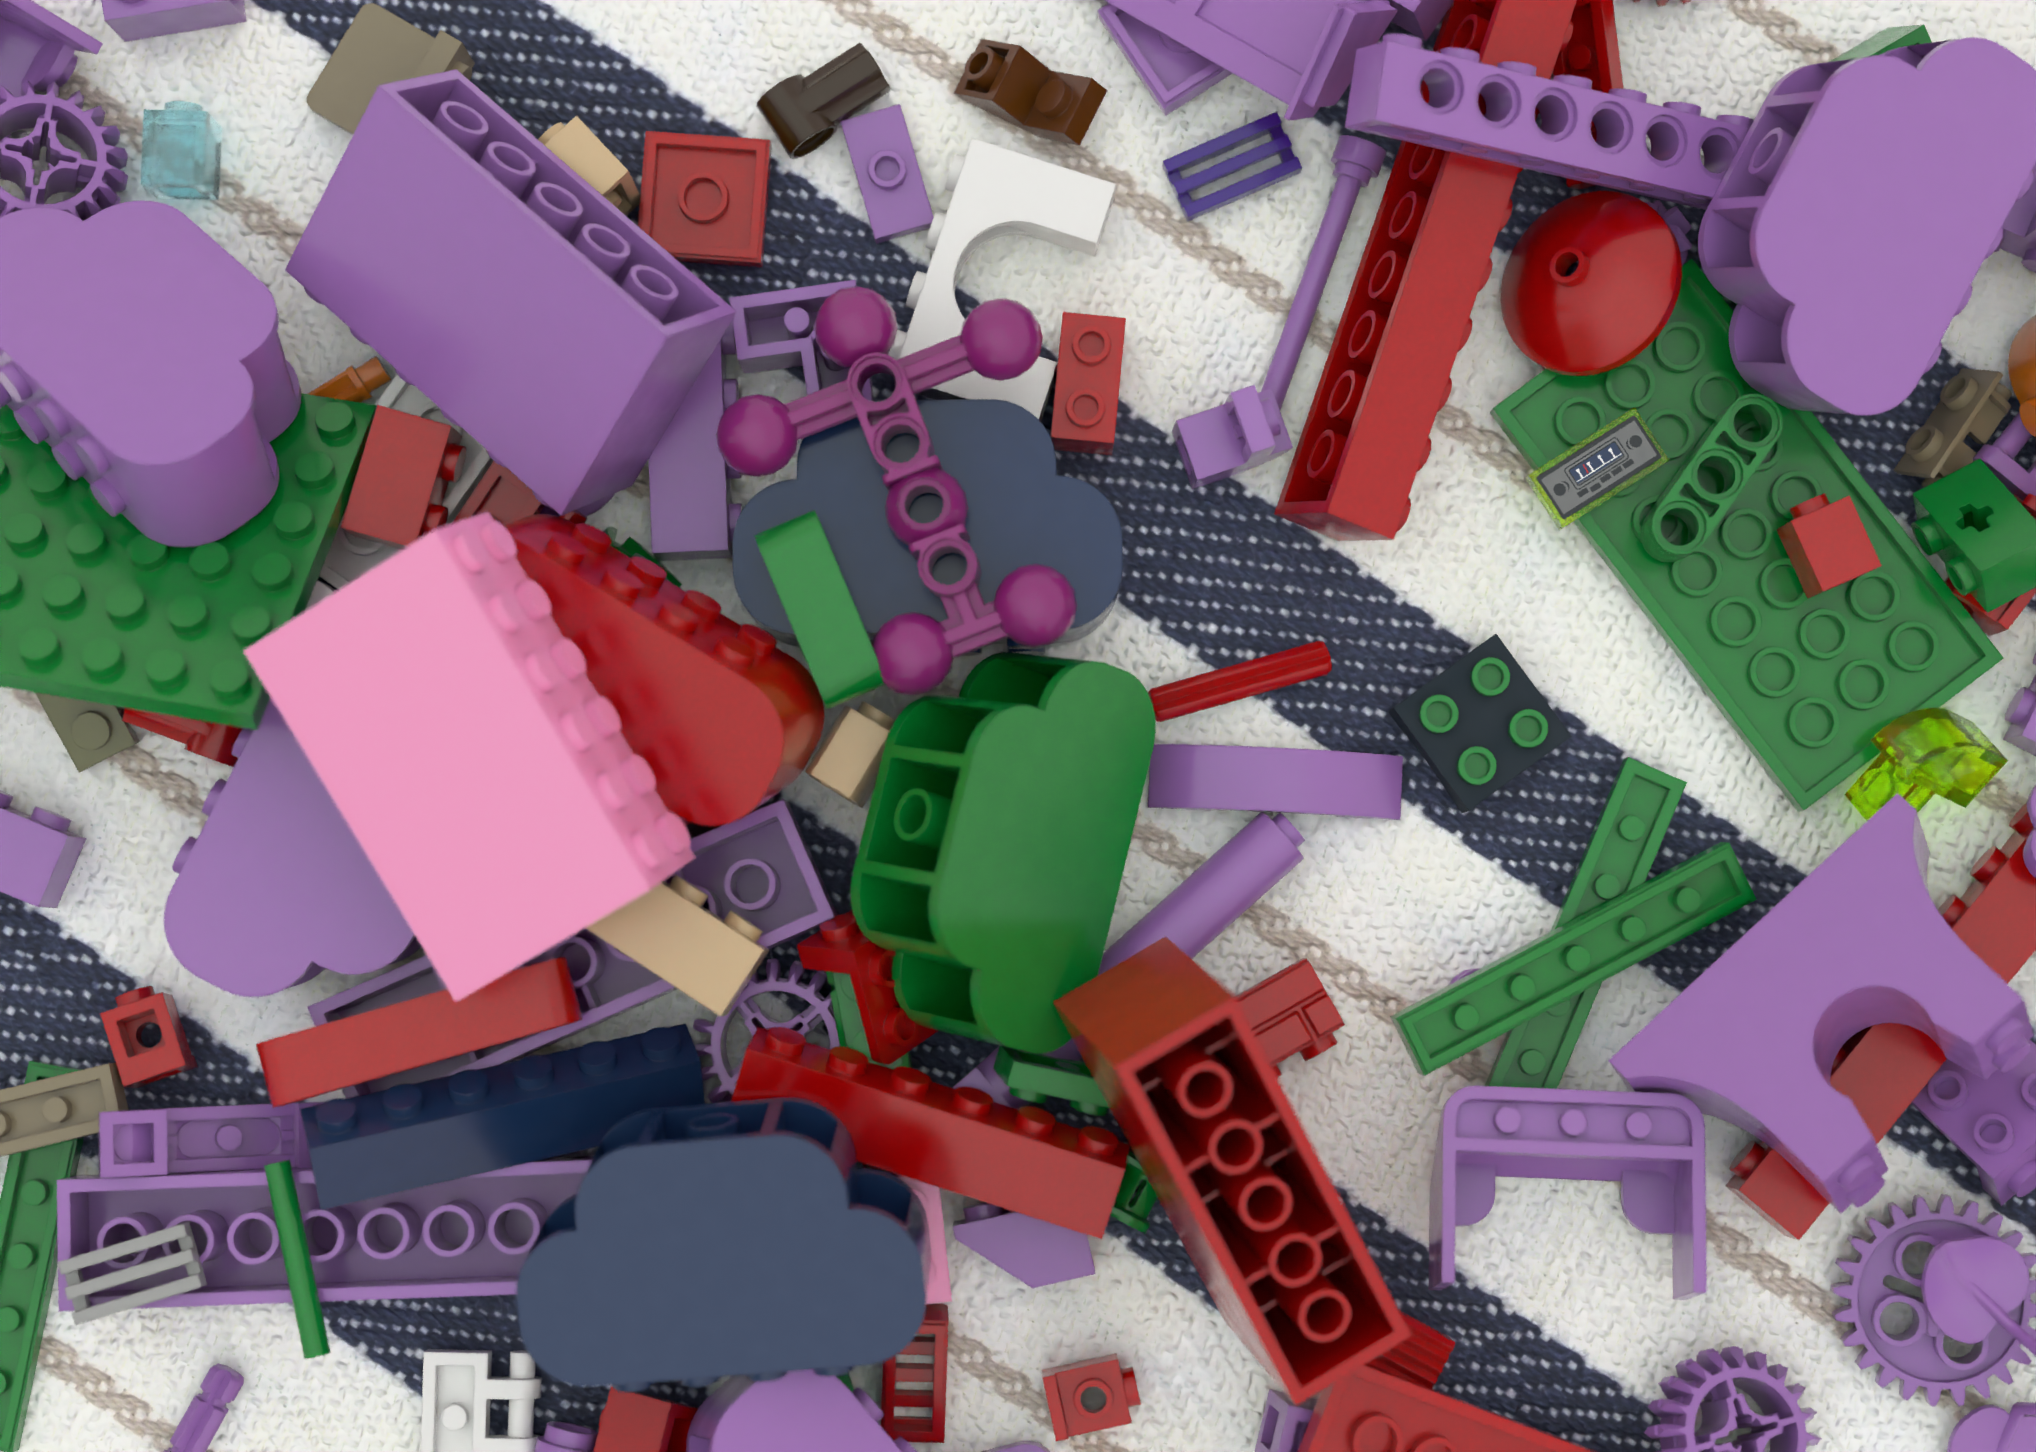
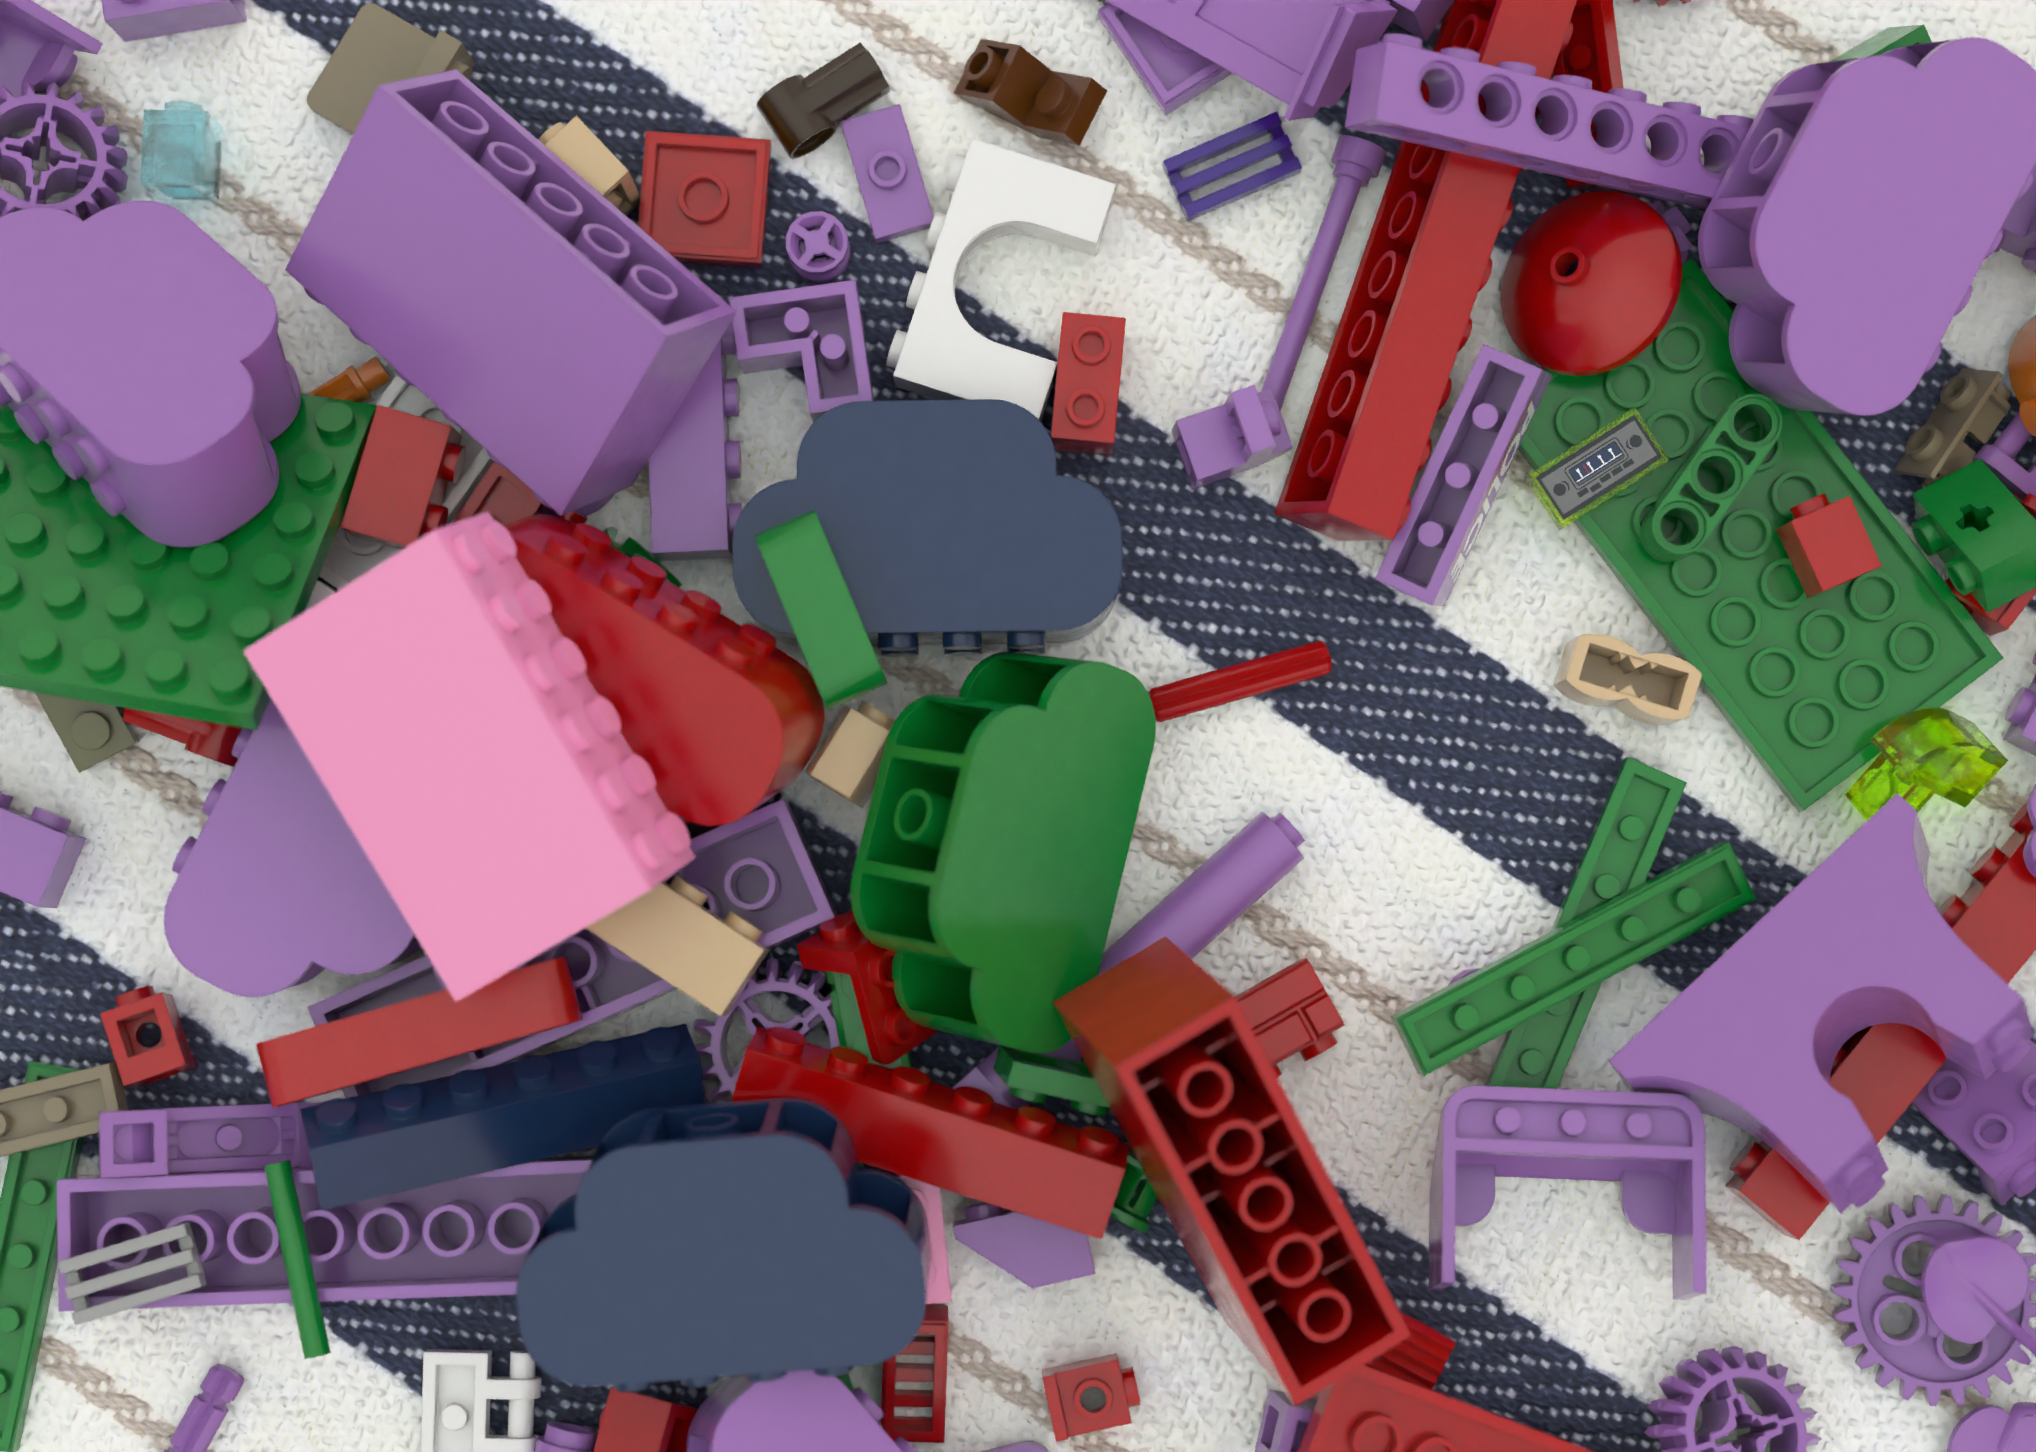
magenta piece [716,286,1077,696] -> none
medium lavender slope [1148,744,1403,820] -> none
black brick [1388,634,1572,813] -> none
none -> medium lavender wheel [786,211,850,283]
none -> medium lavender brick [1375,344,1552,606]
none -> tan brick [1553,634,1702,725]

